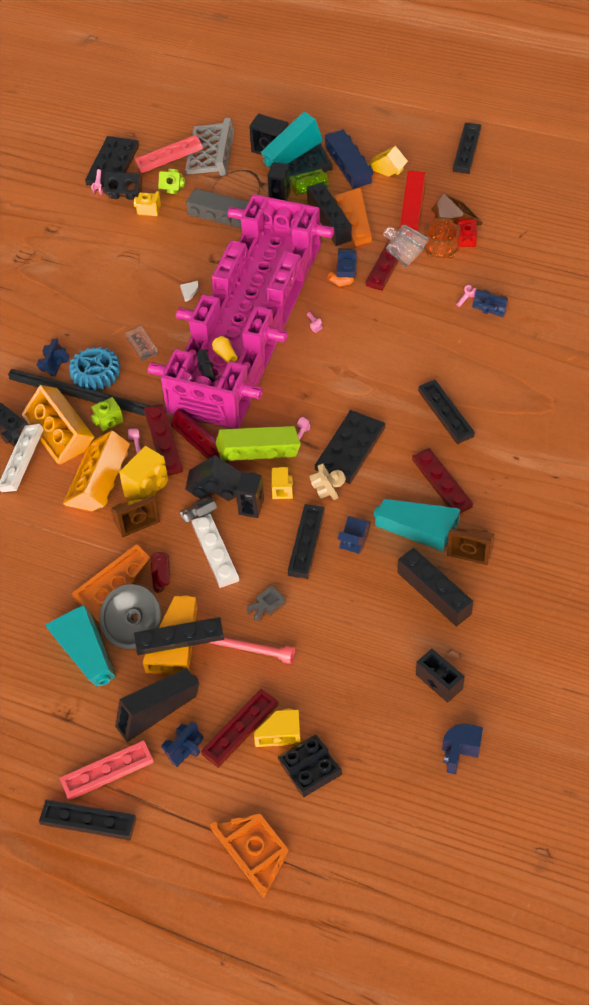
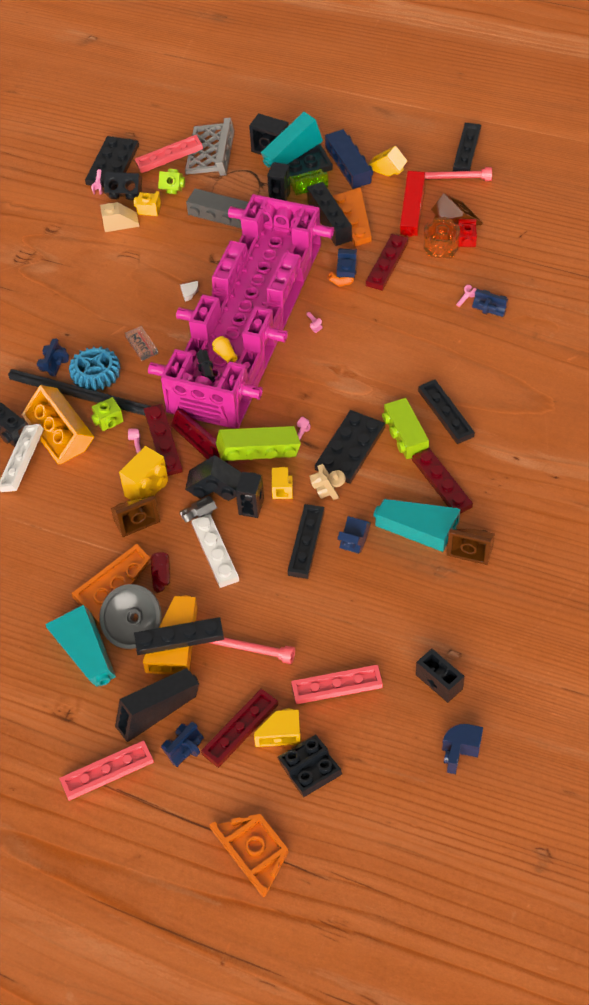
black plate [39,800,136,840] -> none
light orange slope [63,431,130,511] -> none
flat silver plate [247,586,286,622] -> none
clear torso [383,225,429,267] -> none
black brick [398,548,473,627] -> none
none -> tan slope [100,202,139,232]
none -> coral plate [291,665,383,704]
none -> lime brick [382,398,429,460]
none -> coral piece [425,167,492,181]

